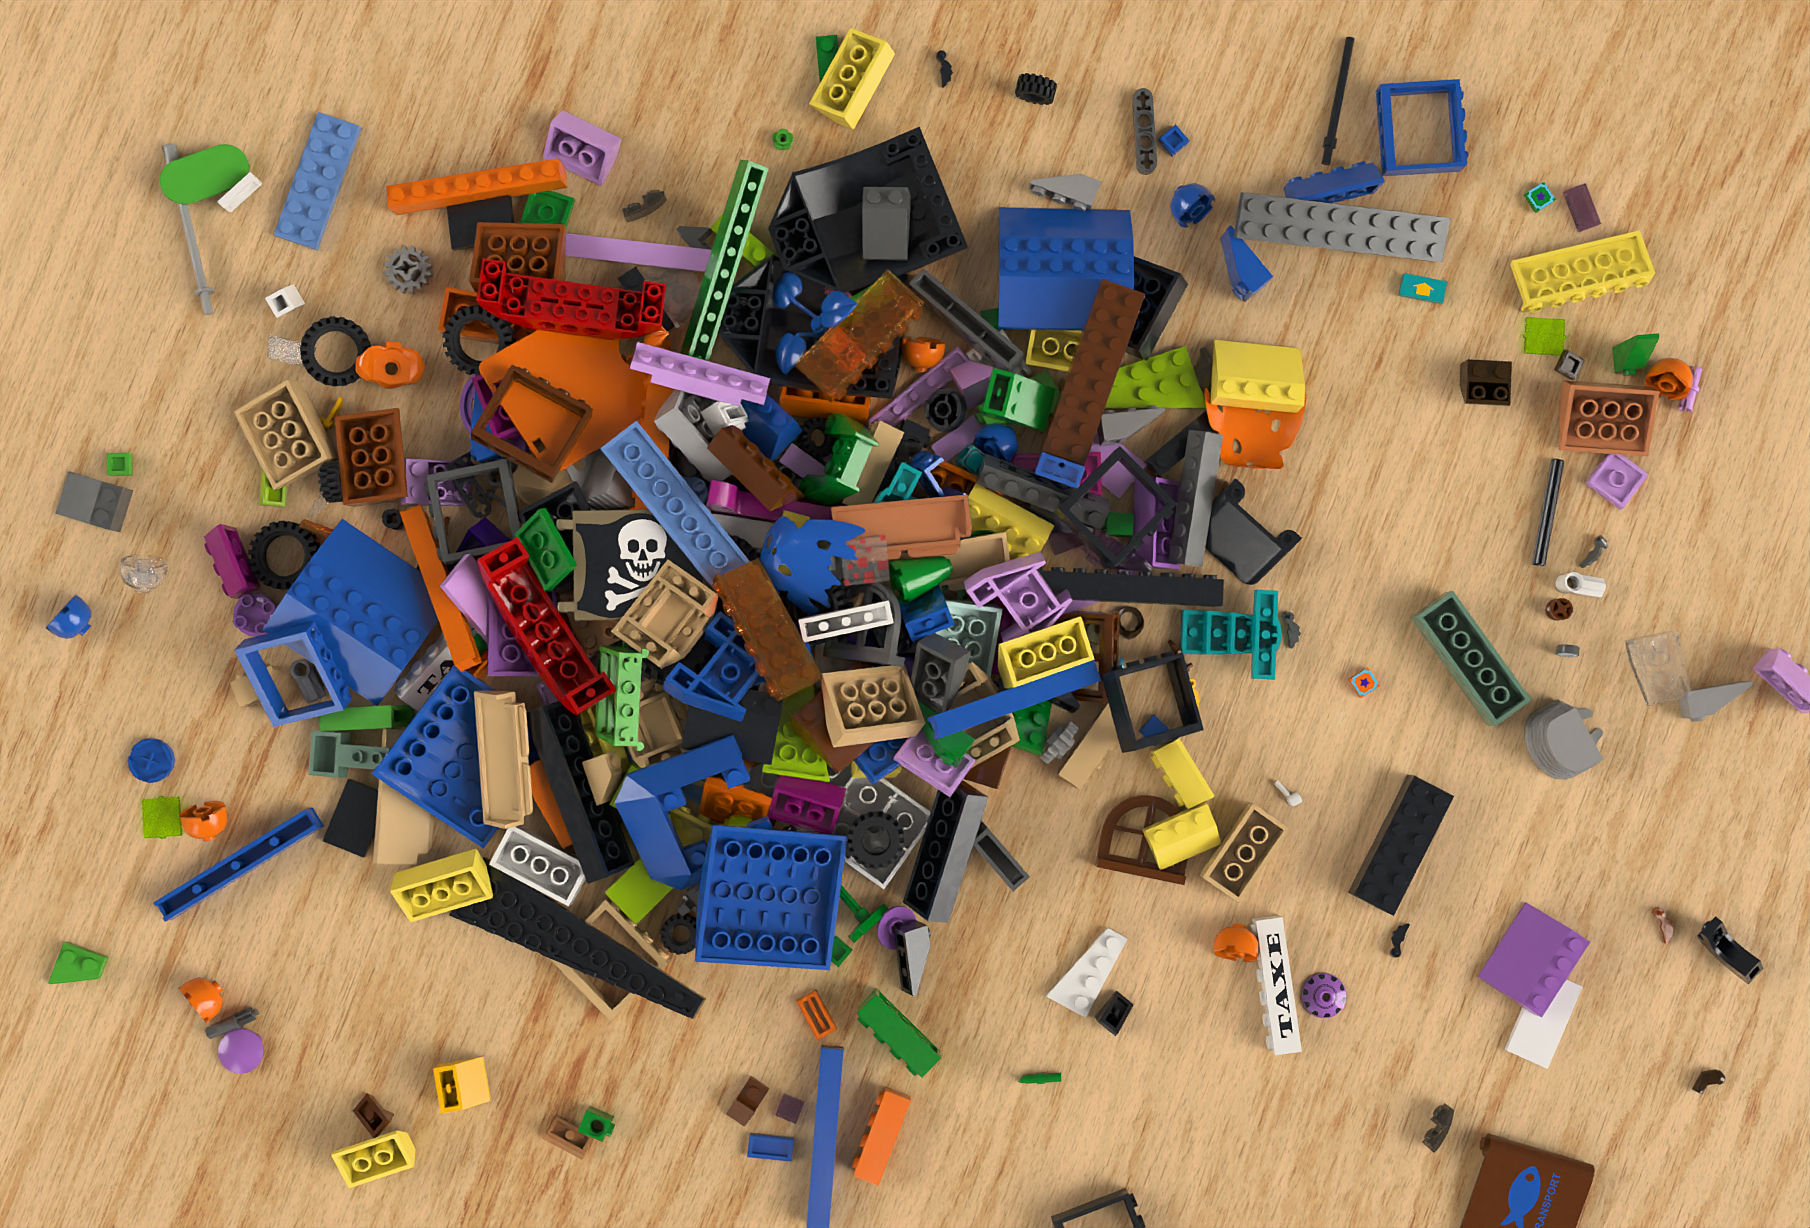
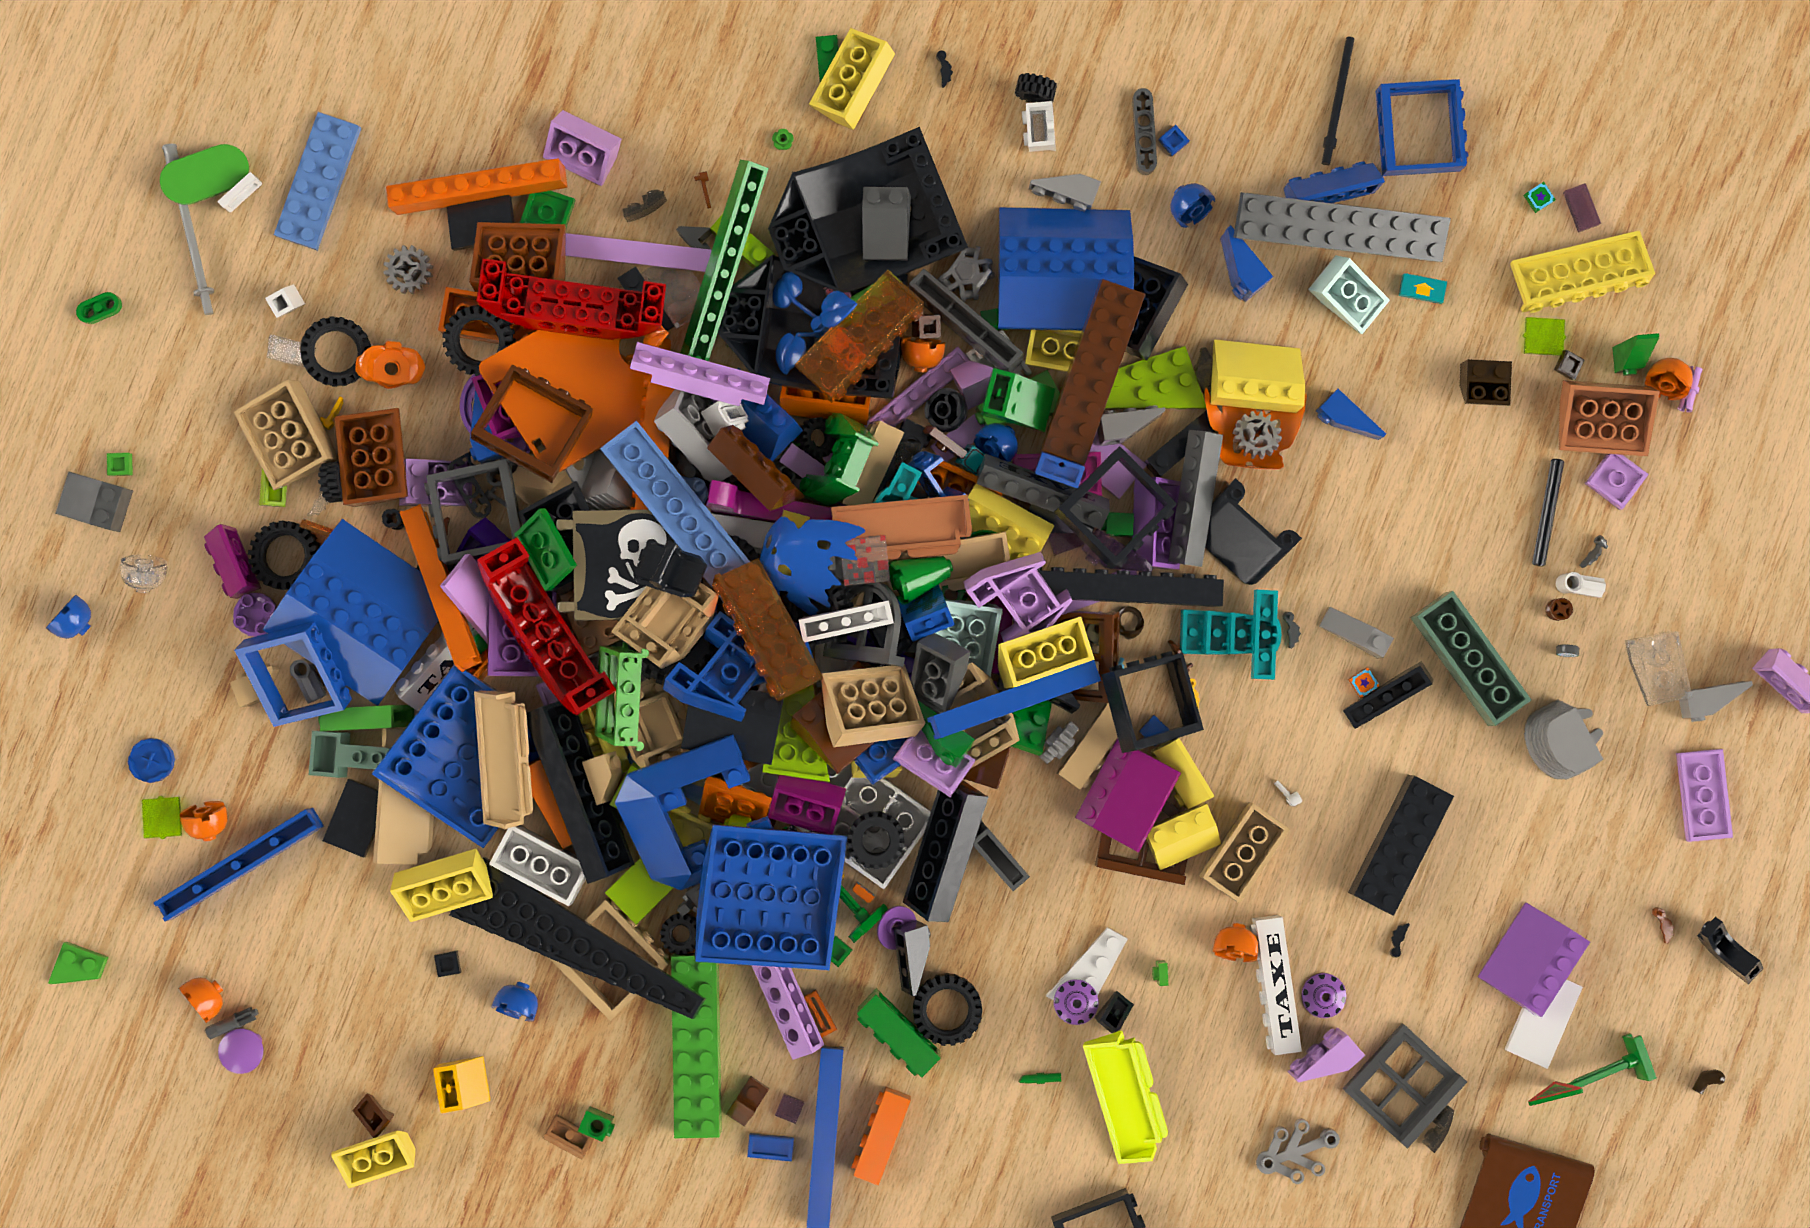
none -> green plate [76,292,122,324]
none -> black tile [434,950,462,977]
none -> blue cylinder [491,982,538,1022]
none -> black shield [633,541,707,597]
none -> bright green brick [671,953,722,1139]
none -> dark orange piece [694,171,711,209]
none -> lavender brick [751,965,824,1060]
none -> orange tile [852,881,875,903]
none -> reddish brown brick [911,314,941,339]
none -> black tyre [913,973,982,1046]
none -> plate [922,425,967,459]
none -> light grey piece [937,244,995,302]
none -> white window [1022,101,1056,152]
none -> medium lavender dish [1054,979,1099,1025]
none -> magenta slope [1075,739,1181,852]
none -> neon yellow slope [1083,1030,1168,1164]
none -> bright green plate [1152,960,1169,986]
none -> light grey gear [1233,411,1282,459]
none -> light grey plant [1256,1119,1340,1184]
none -> lavender slope [1287,1028,1365,1082]
none -> light aqua slope [1308,255,1390,334]
none -> blue slope [1316,389,1386,440]
none -> light grey slope [1319,607,1394,658]
none -> black slope [1343,661,1434,729]
none -> dark grey window [1343,1023,1467,1149]
none -> green piece [1528,1033,1657,1106]
none -> lavender tile [1676,749,1733,842]

